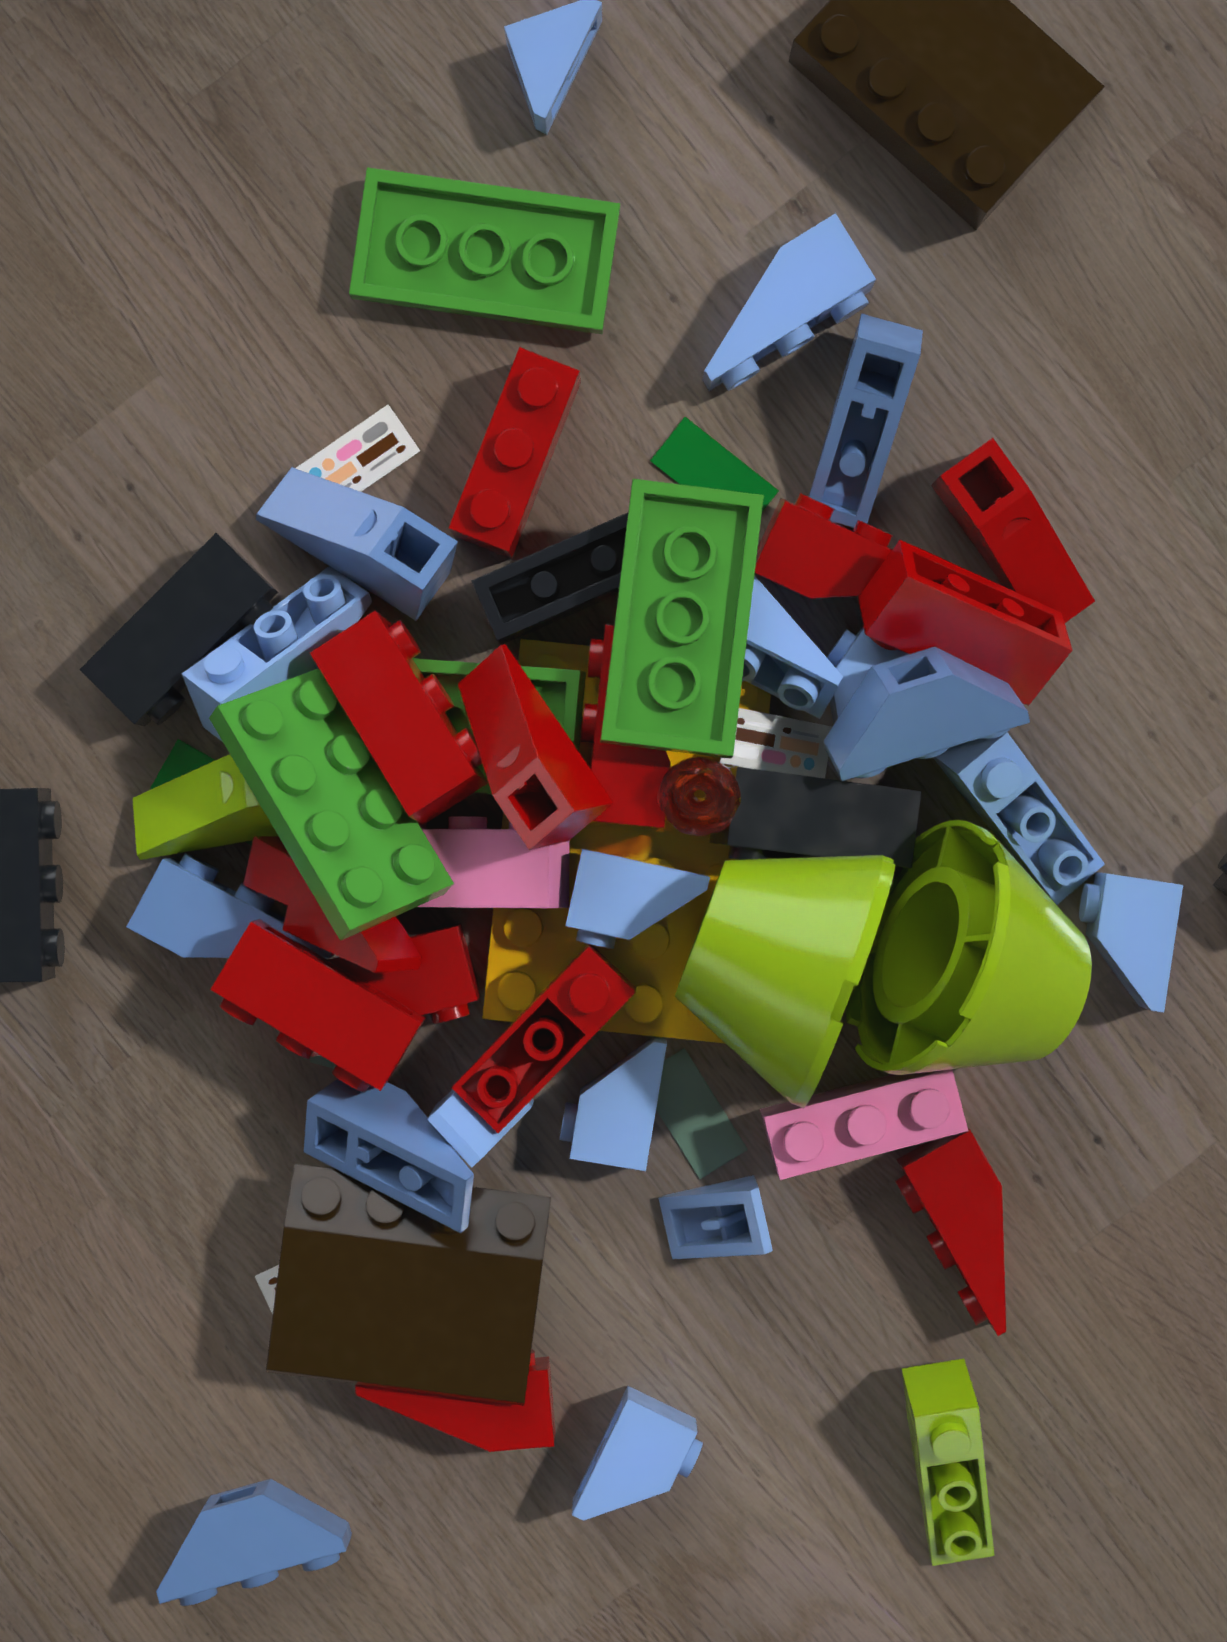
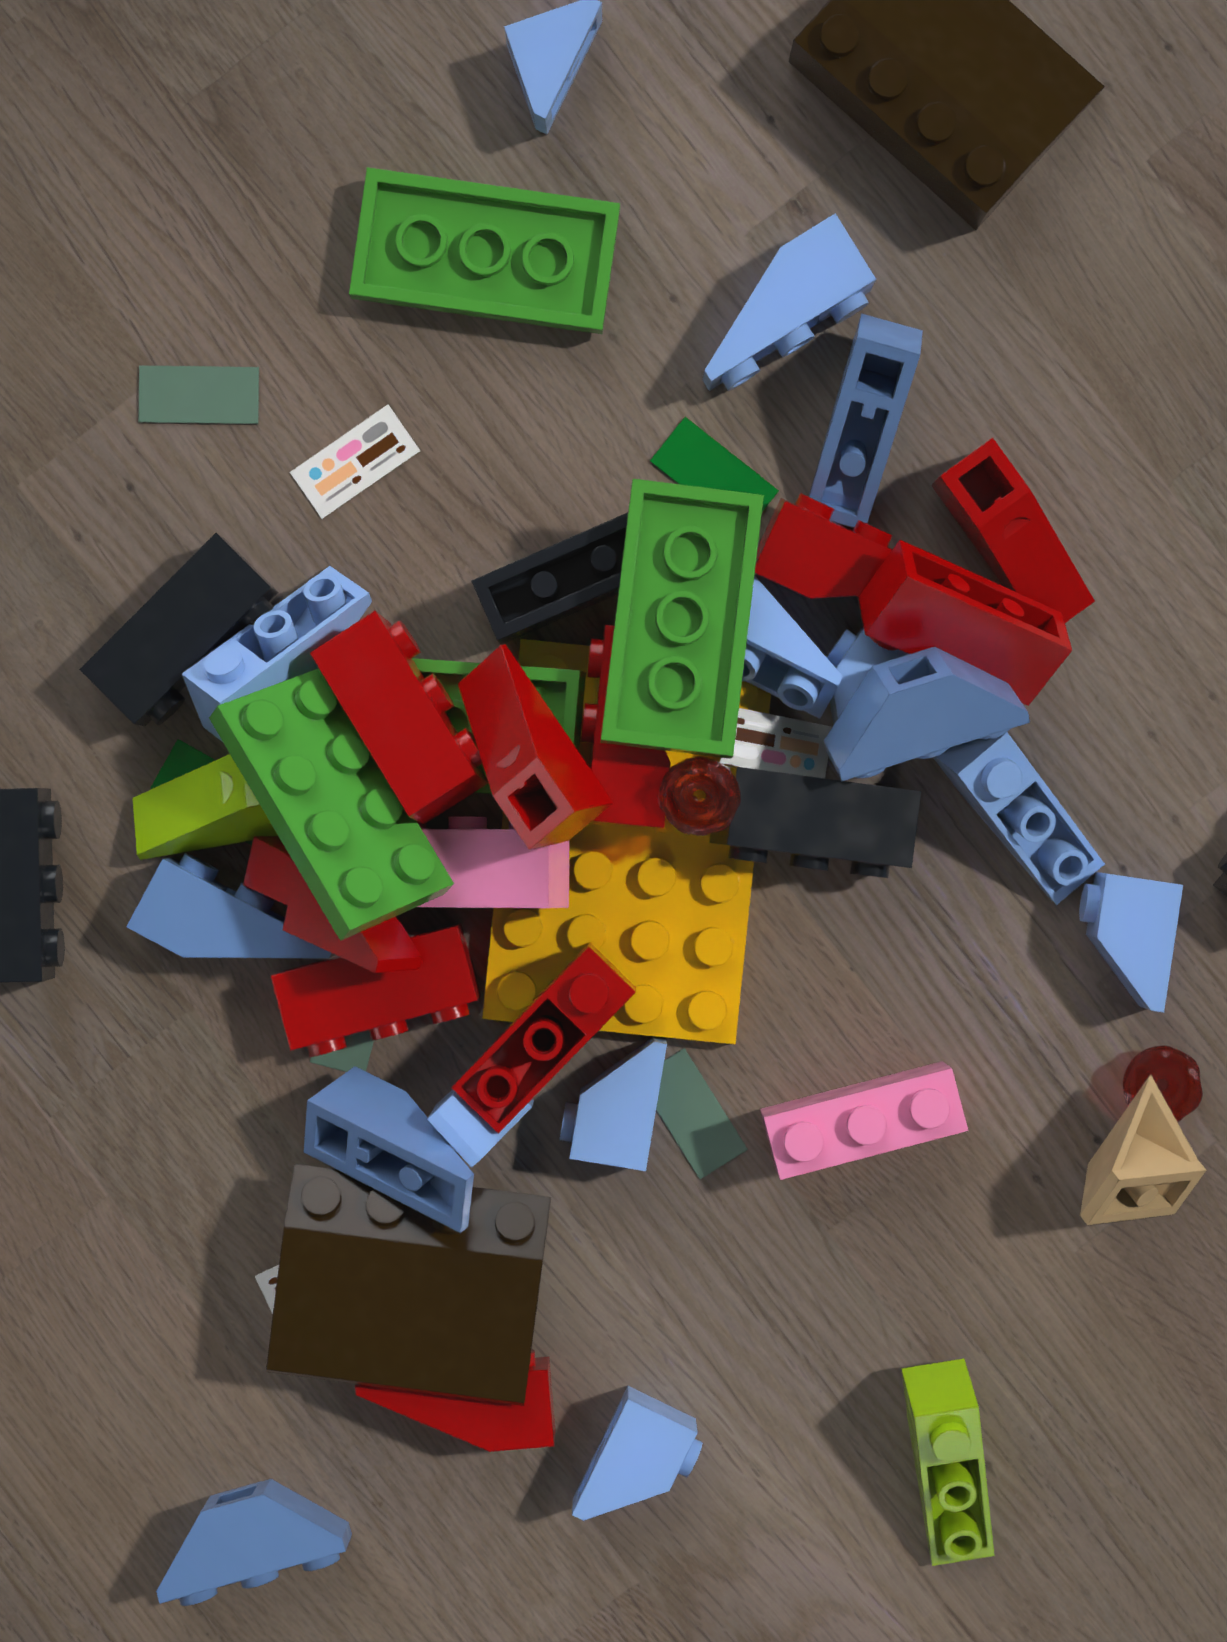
red brick [210,919,426,1093] -> none
medium blue slope [256,467,458,621] -> none
red brick [449,347,581,559] -> none
light blue slope [565,849,710,949] -> none
light blue slope [658,1175,773,1259] -> none
lime cone [675,855,895,1108] -> none
lime cone [846,820,1092,1075] -> none
red slope [895,1128,1006,1336] -> none
none -> sand green sticker [138,365,259,424]
none -> tan slope [1080,1074,1206,1225]
none -> clear red plate [1123,1045,1203,1122]

